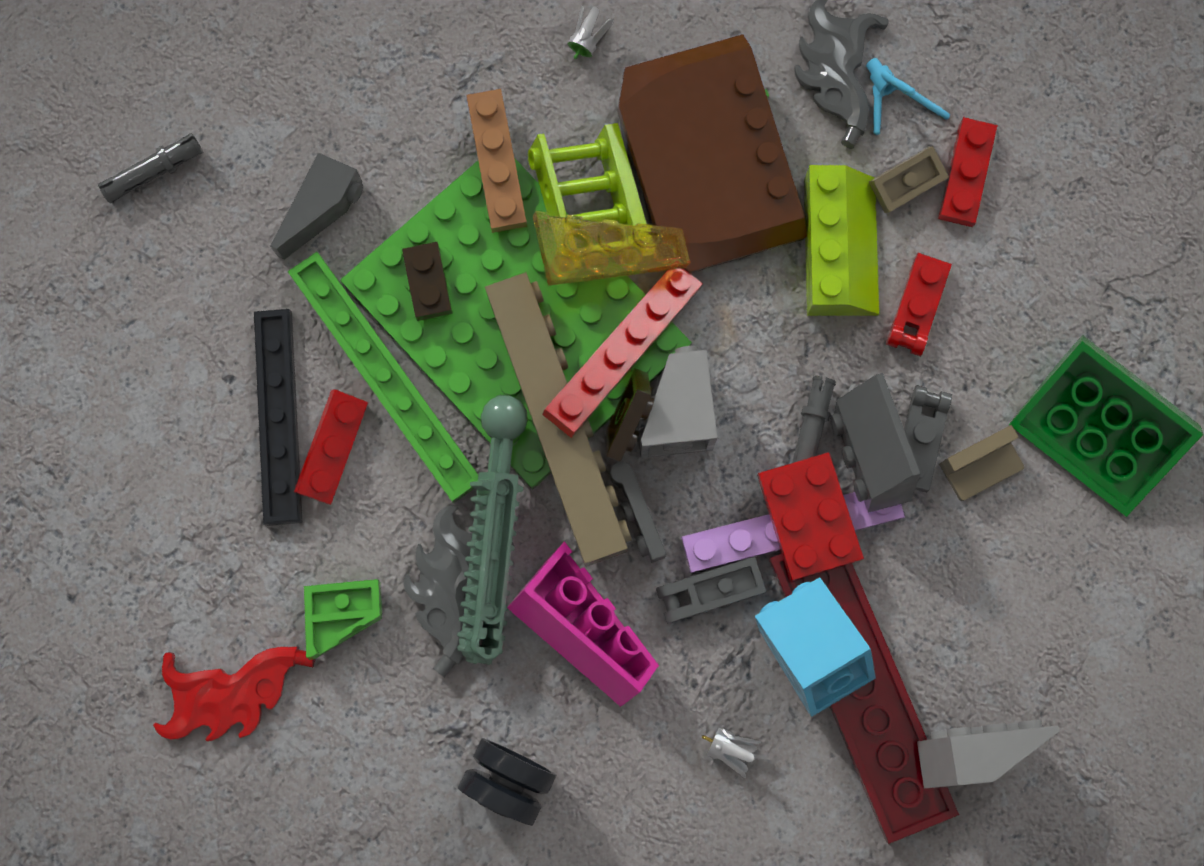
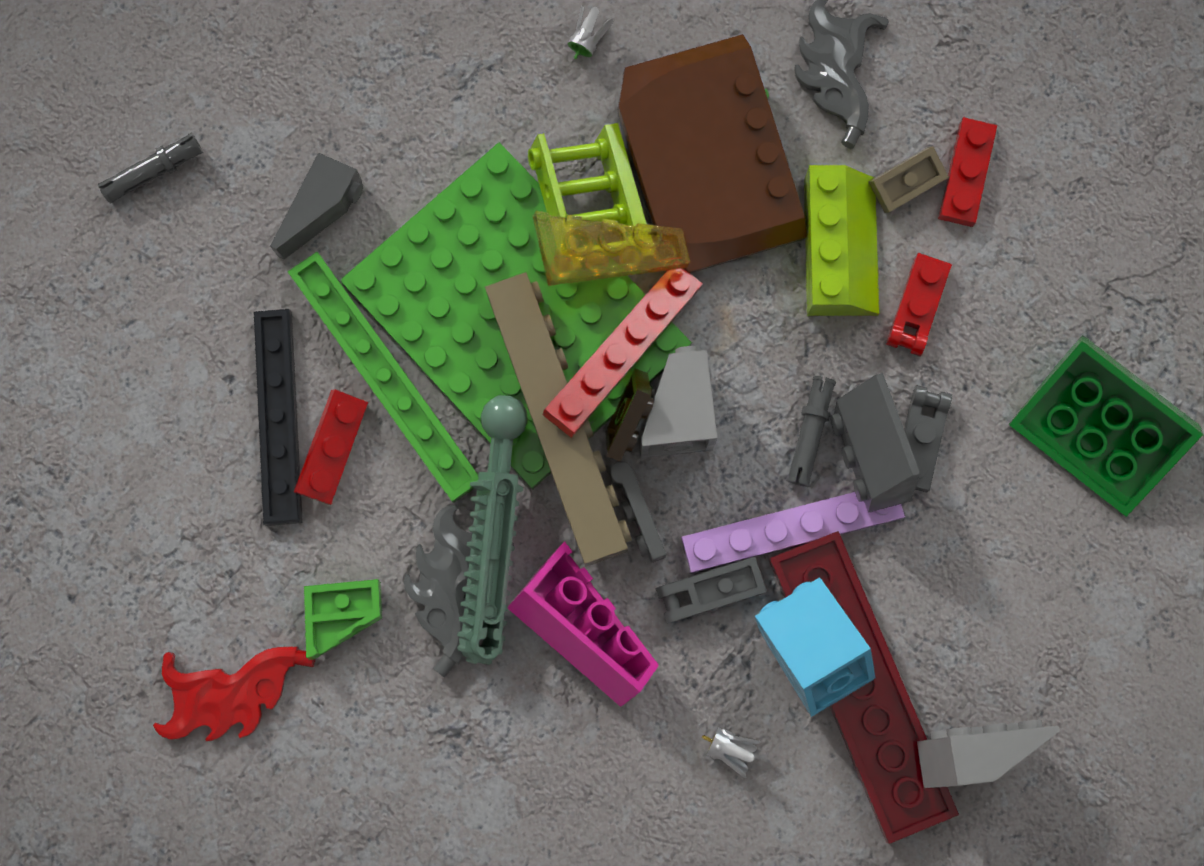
dark brown plate [402,242,453,321] -> none
black wheel [458,738,557,826] -> none
medium nougat plate [466,89,527,233] -> none
red plate [757,452,864,581] -> none
medium azure plant [866,58,950,135] -> none
dark tan panel [939,425,1024,501] -> none

